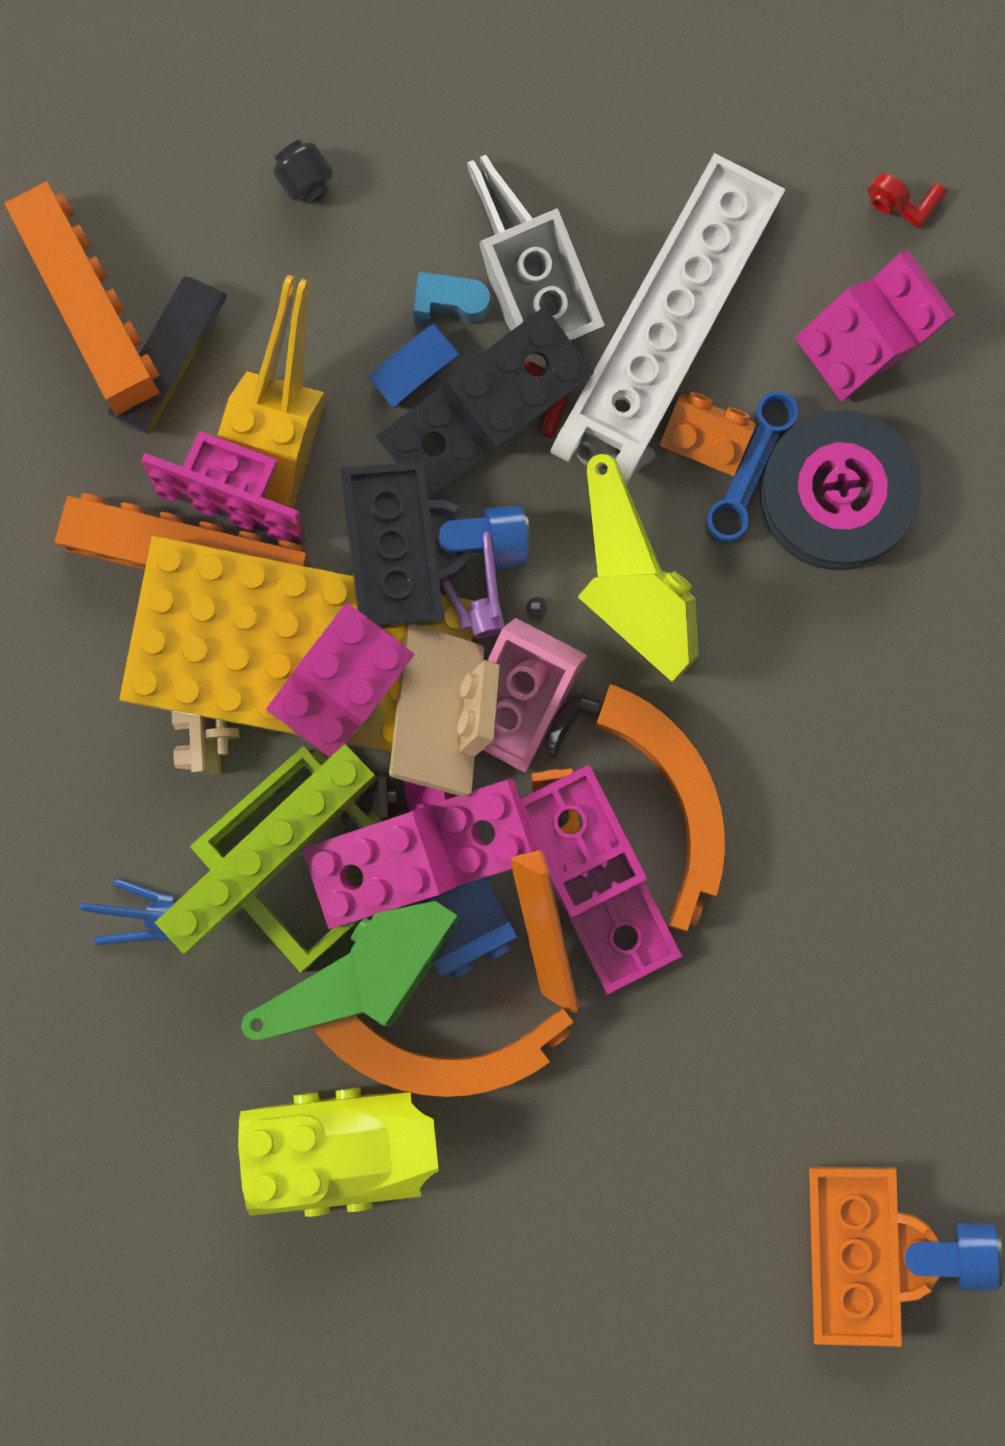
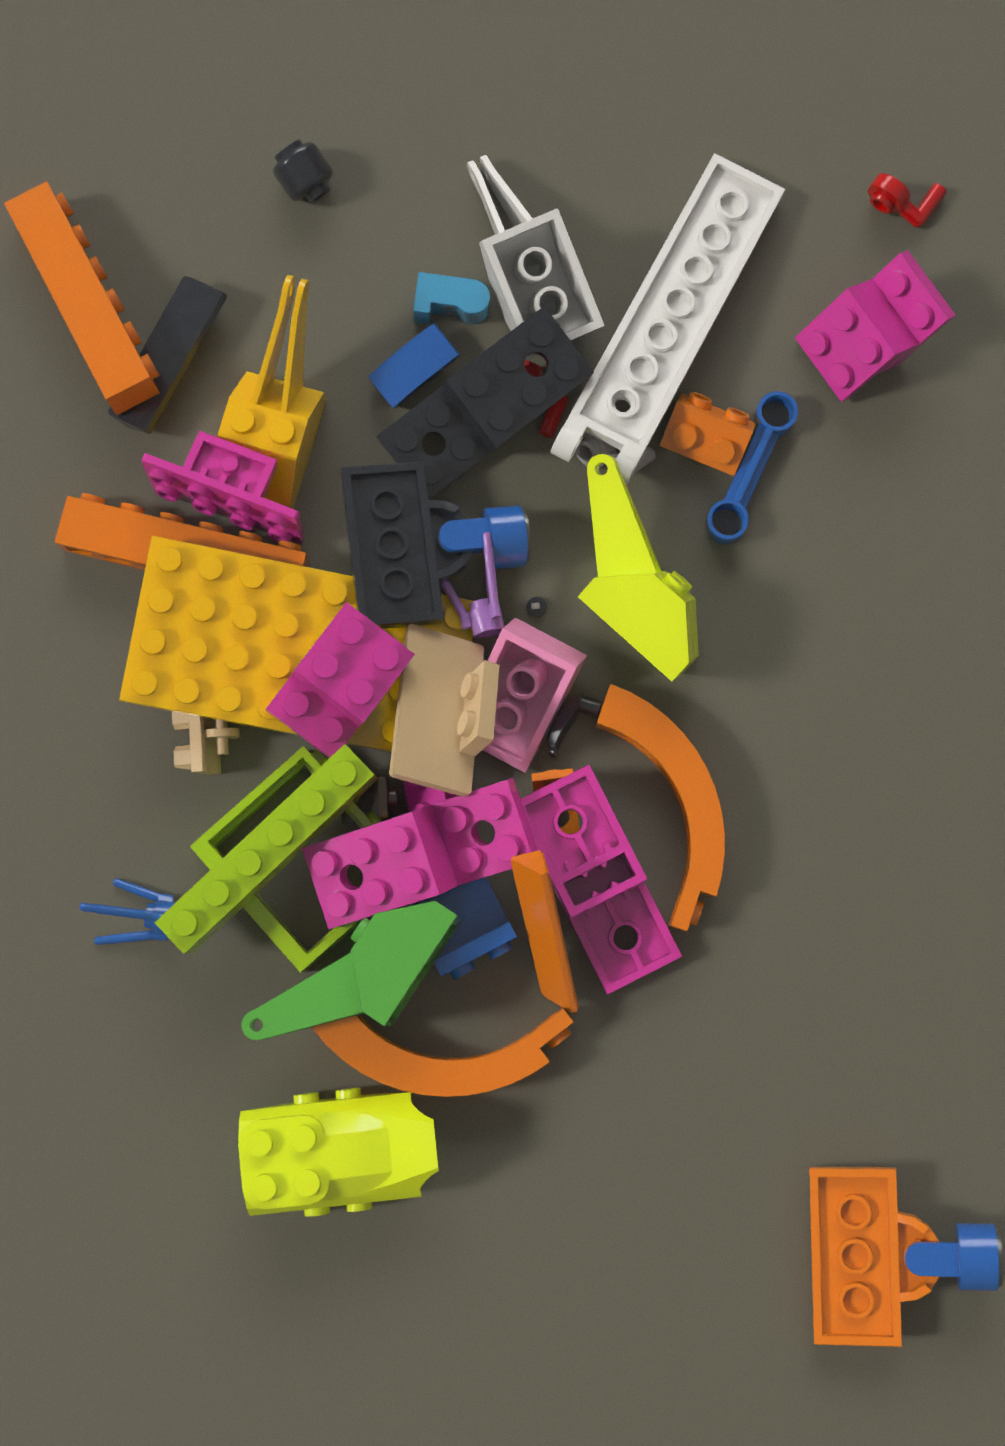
black wheel [760,410,921,570] -> none

